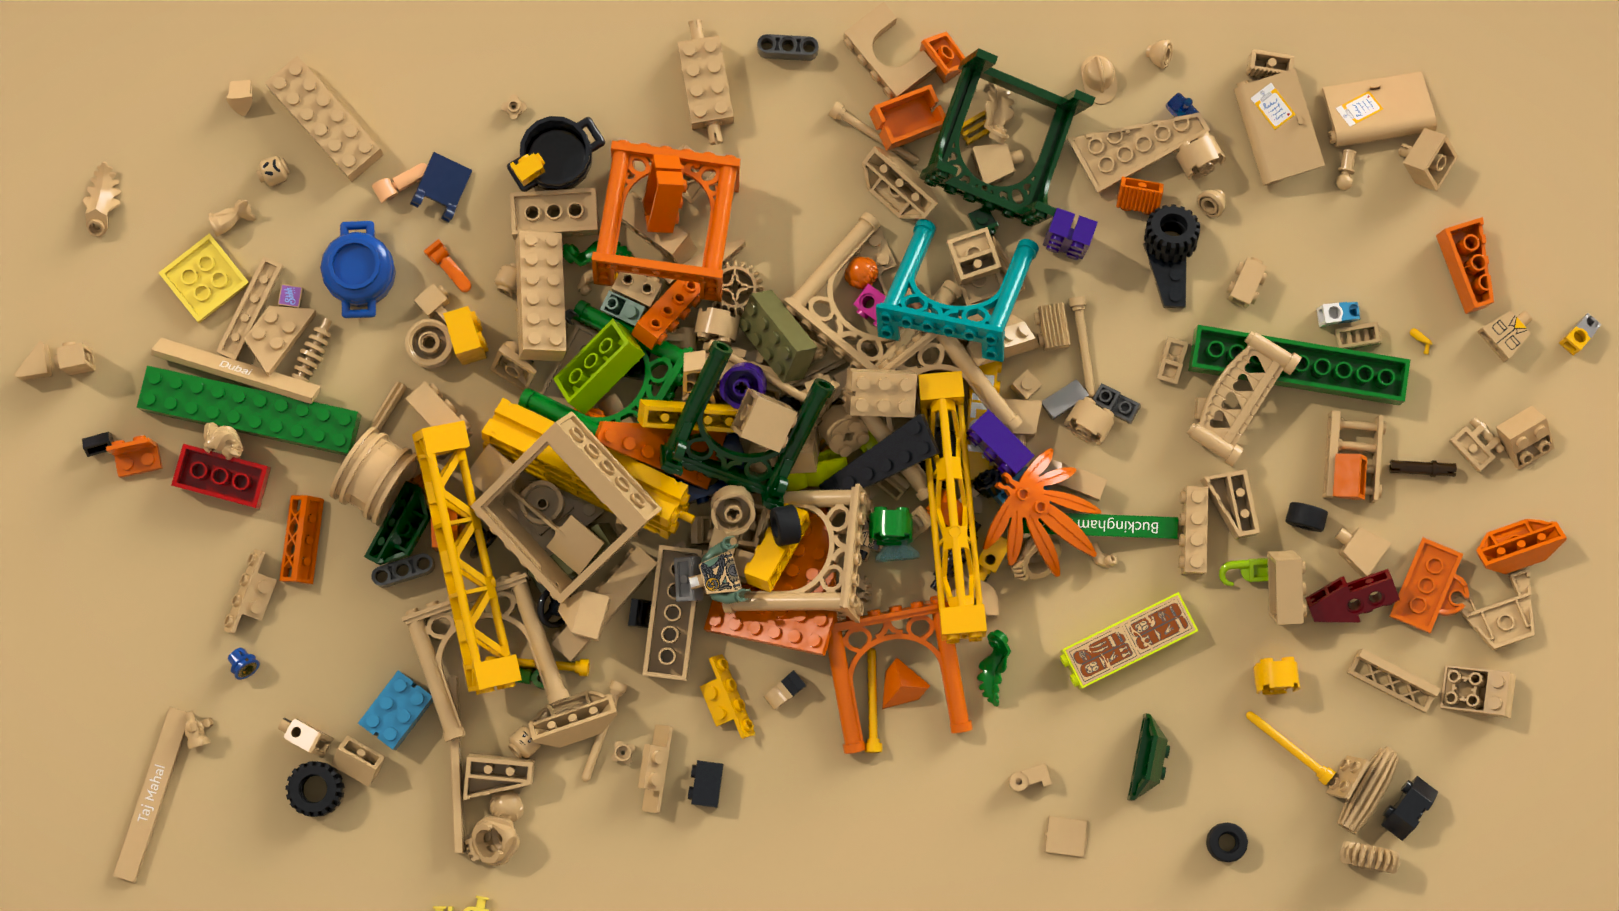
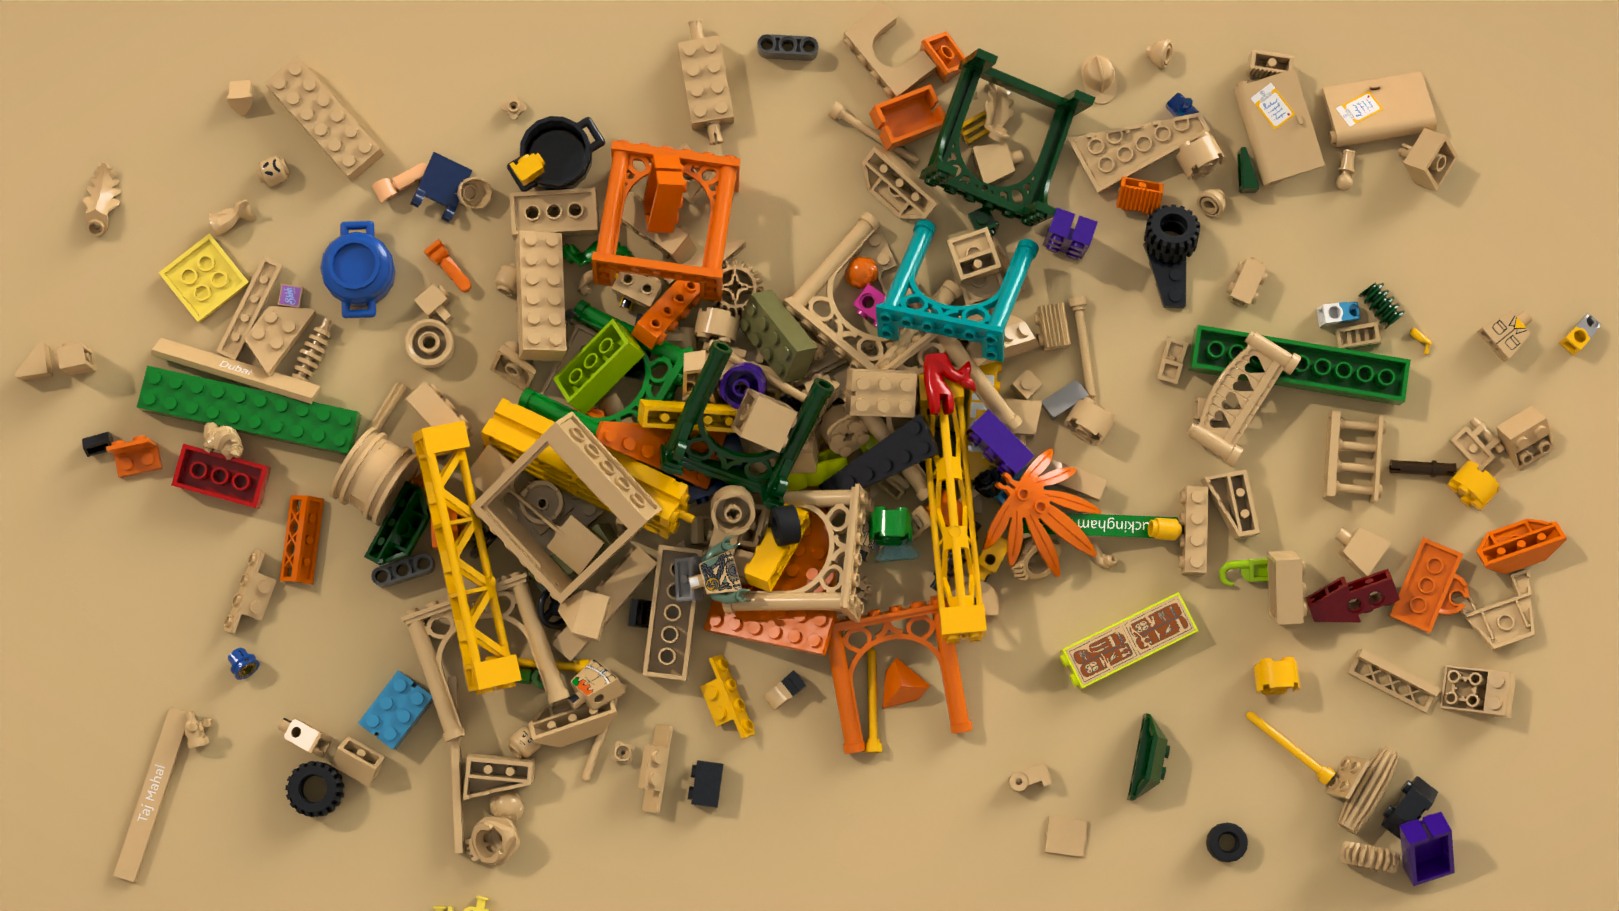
yellow brick [443,306,489,366] -> none
sand green slope [600,290,649,327] -> none
green plant [977,630,1011,707] -> none
dark grey slope [1093,383,1141,424] -> none
black tyre [1285,502,1328,532] -> none
orange brick [1333,454,1367,500] -> none
orange wedge [1436,217,1494,314] -> none
none -> tan hair [457,177,492,209]
none -> tan torso [567,659,624,710]
none -> red piece [923,353,976,415]
none -> yellow brick [1148,518,1182,541]
none -> dark green slope [1237,147,1259,193]
none -> dark green piece [1358,282,1405,329]
none -> dark purple piece [1399,812,1455,886]
none -> yellow brick [1447,461,1500,511]

